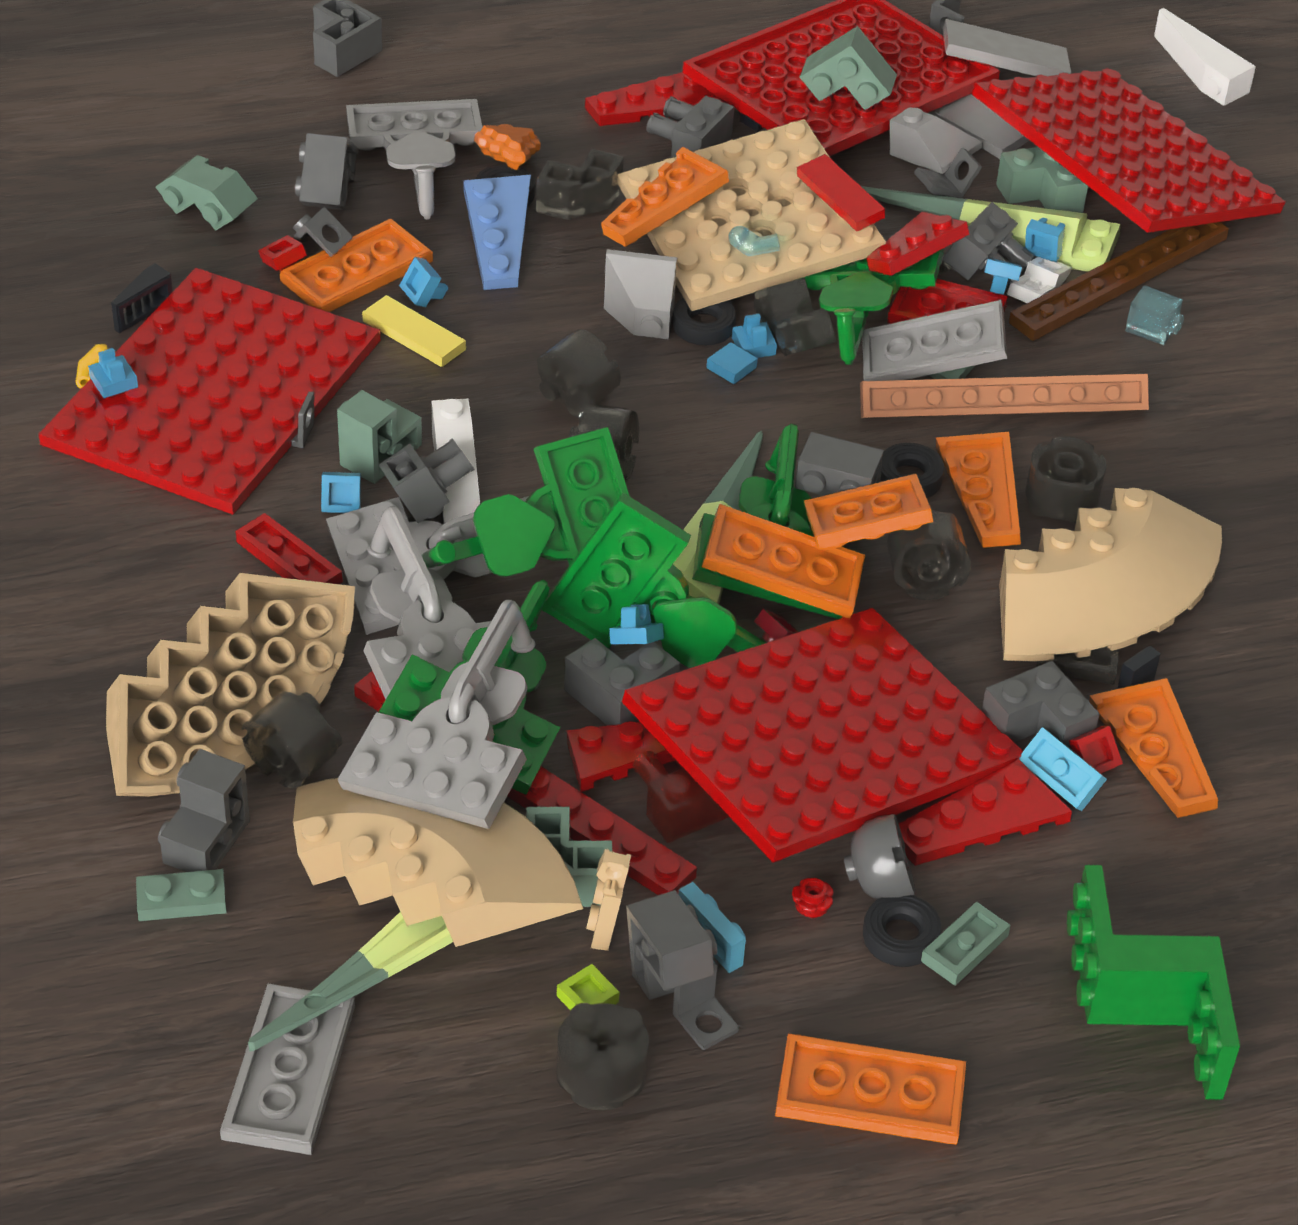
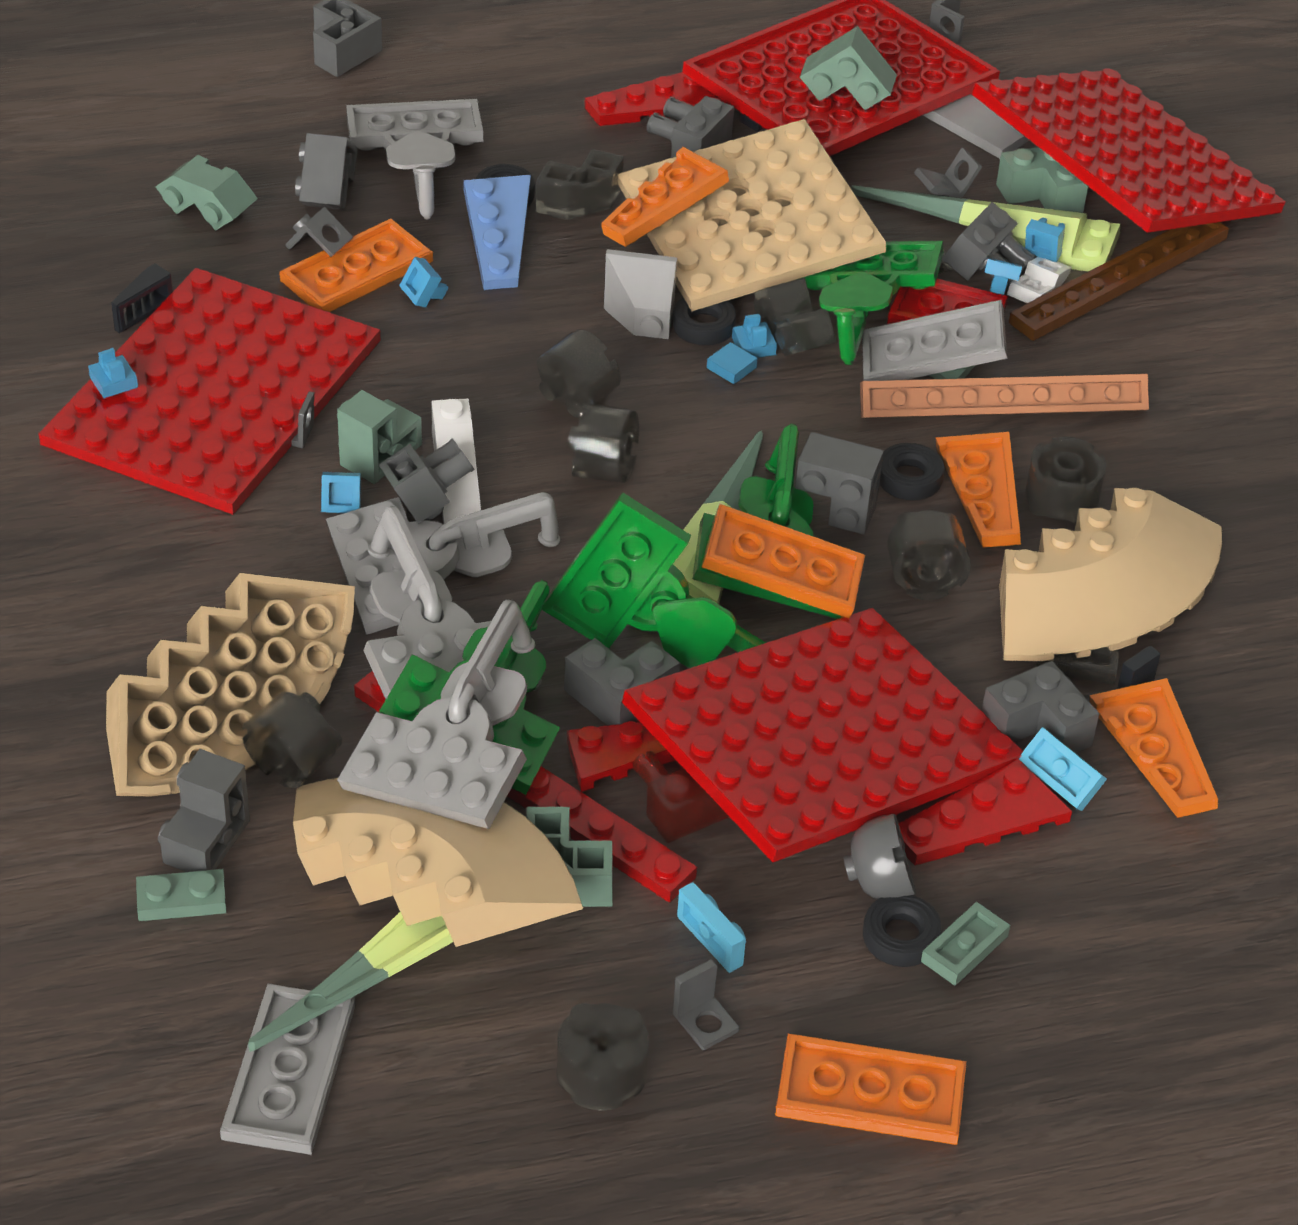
yellow arm [75,344,116,389] -> none
red plate [235,513,343,584] -> none
red plate [258,235,307,271] -> none
light yellow tile [362,295,466,367] -> none
green plate [421,427,630,577] -> none
orange rock [474,124,541,170] -> none
lime plate [557,964,620,1024] -> none
tan hinge [586,849,631,951] -> none
dark azure tile [609,604,664,644] -> none
dark grey brick [626,890,717,1000] -> none
clear light blue arm [729,226,780,256] -> none
dark red plate [754,609,799,642] -> none
red plate [792,878,834,918] -> none
red tile [797,154,885,232] -> none
orange plate [804,474,933,550] -> none
red wing [866,212,970,276] -> none
light grey slope [890,107,982,174] -> none
light grey tile [943,19,1071,76] -> none
green bracket [1067,865,1240,1100] -> none
red plate [1069,726,1123,774] -> none
clear light blue brick [1125,285,1184,345] -> none
white slope [1154,8,1256,106] -> none

